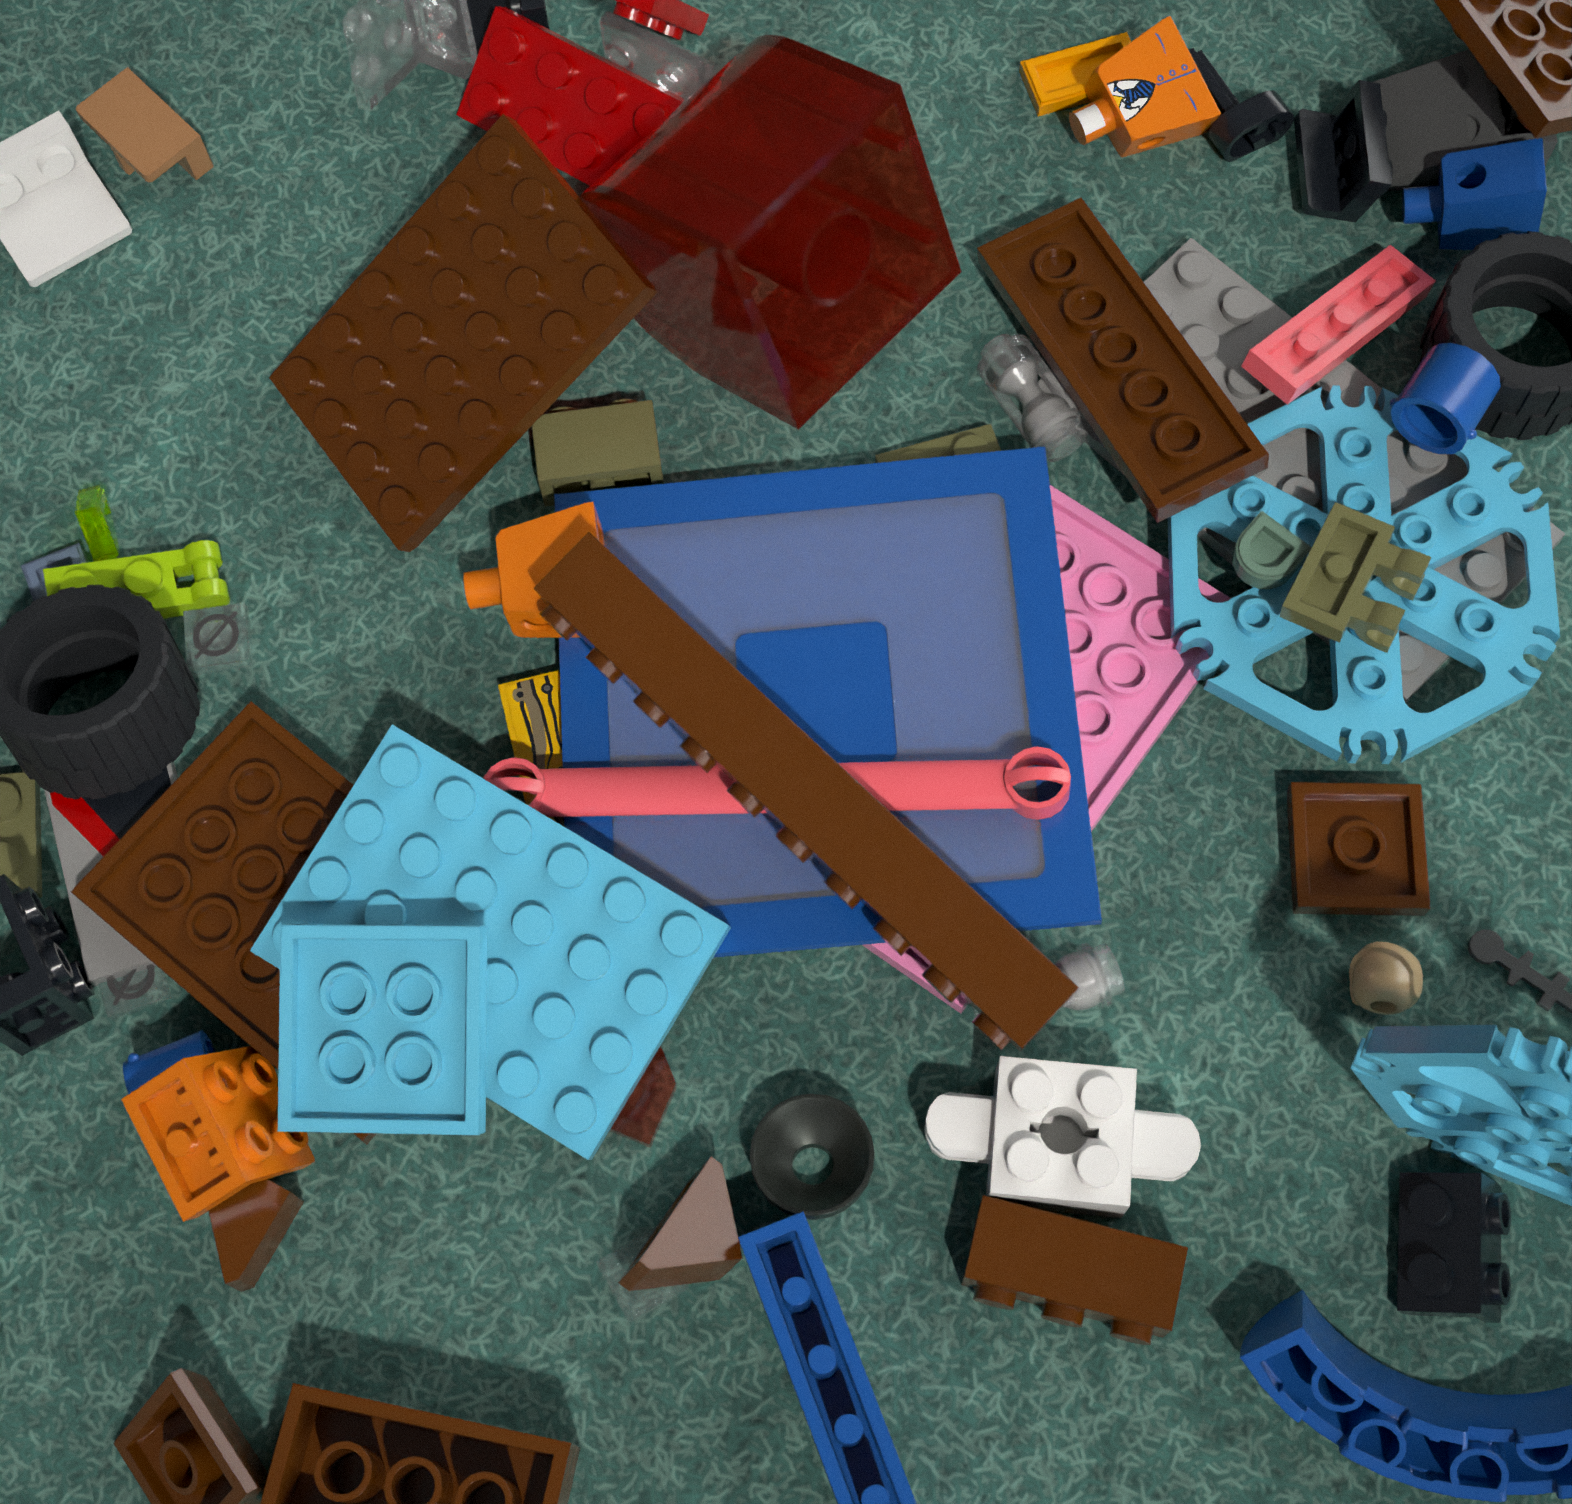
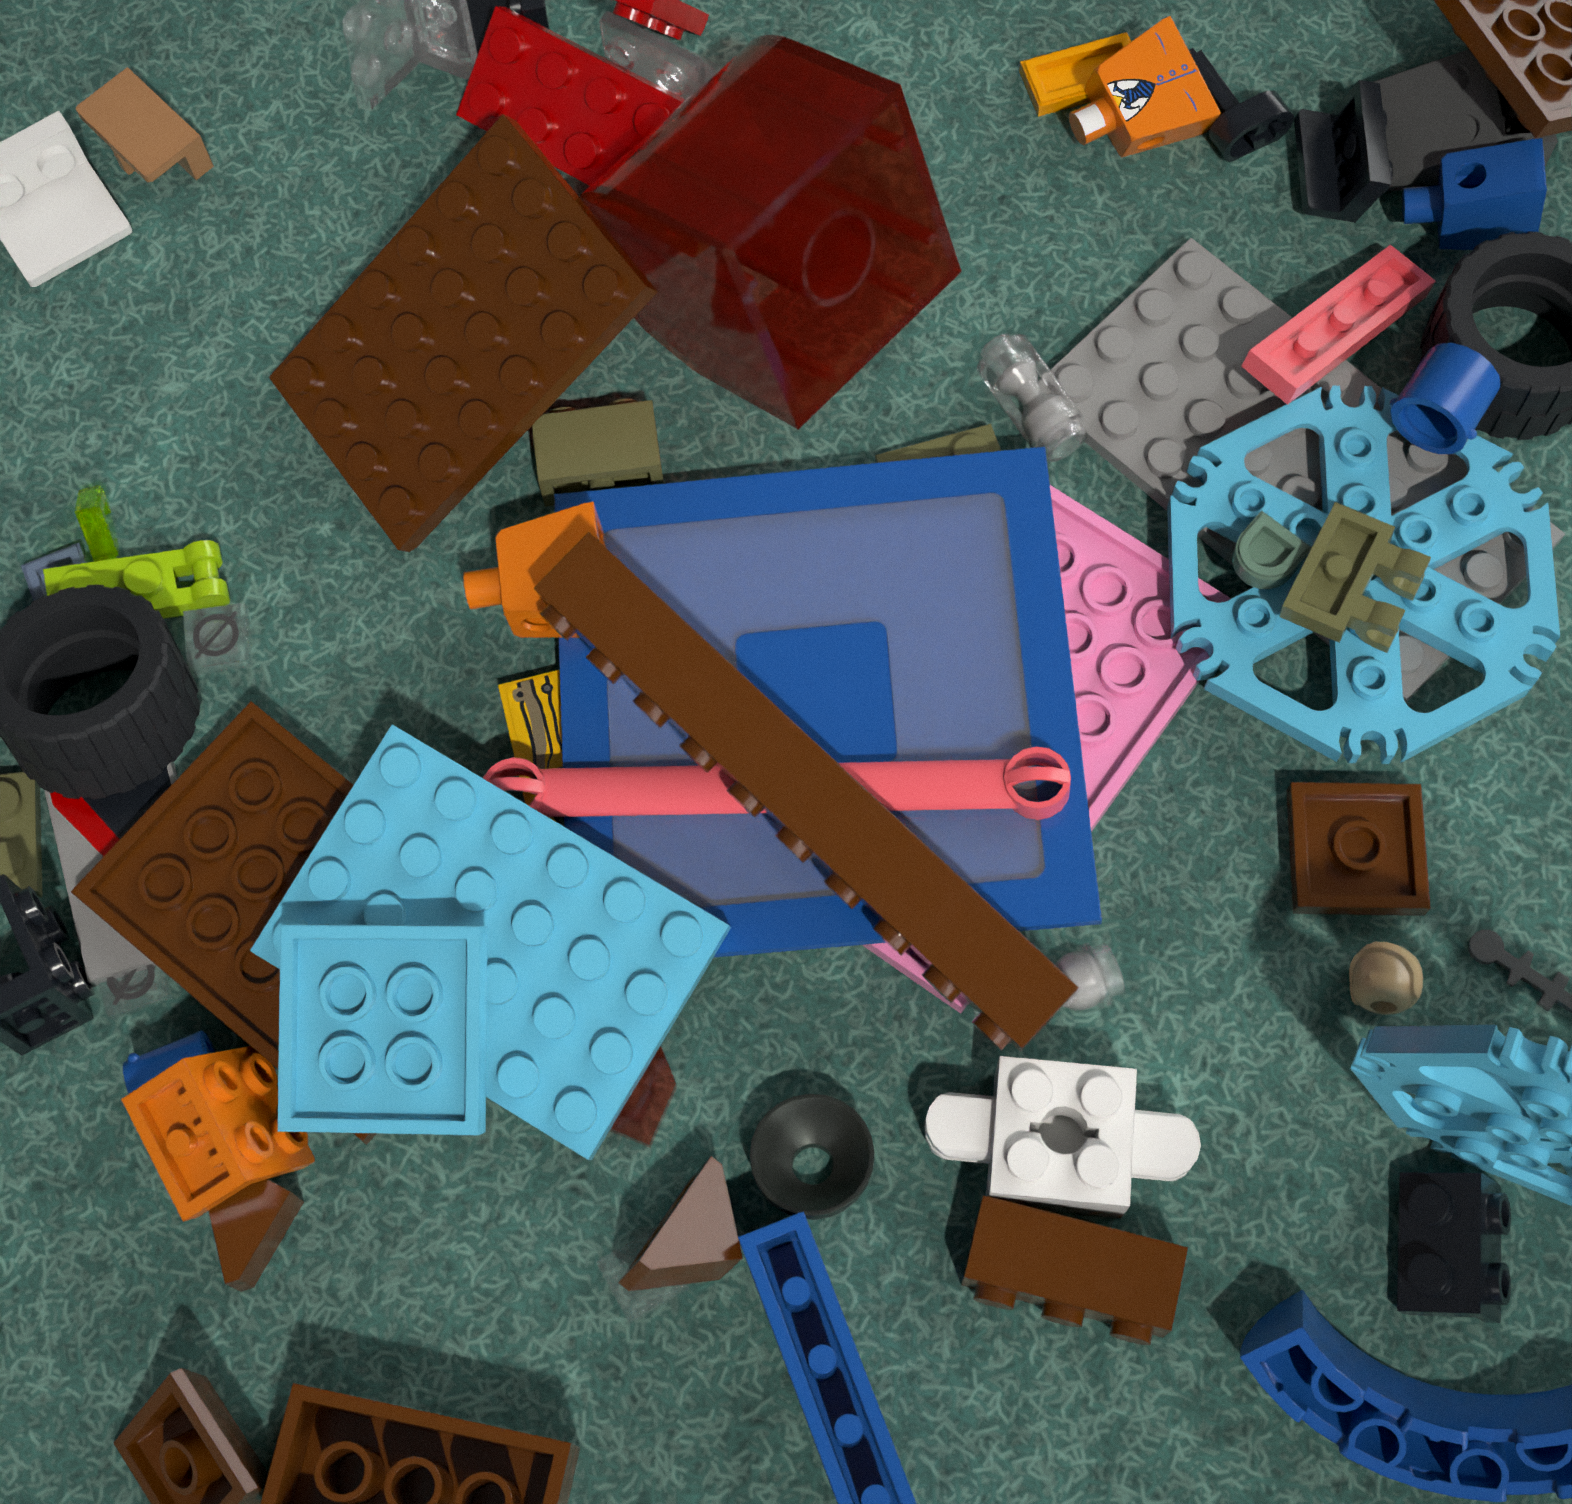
reddish brown plate [977,197,1269,523] -> none

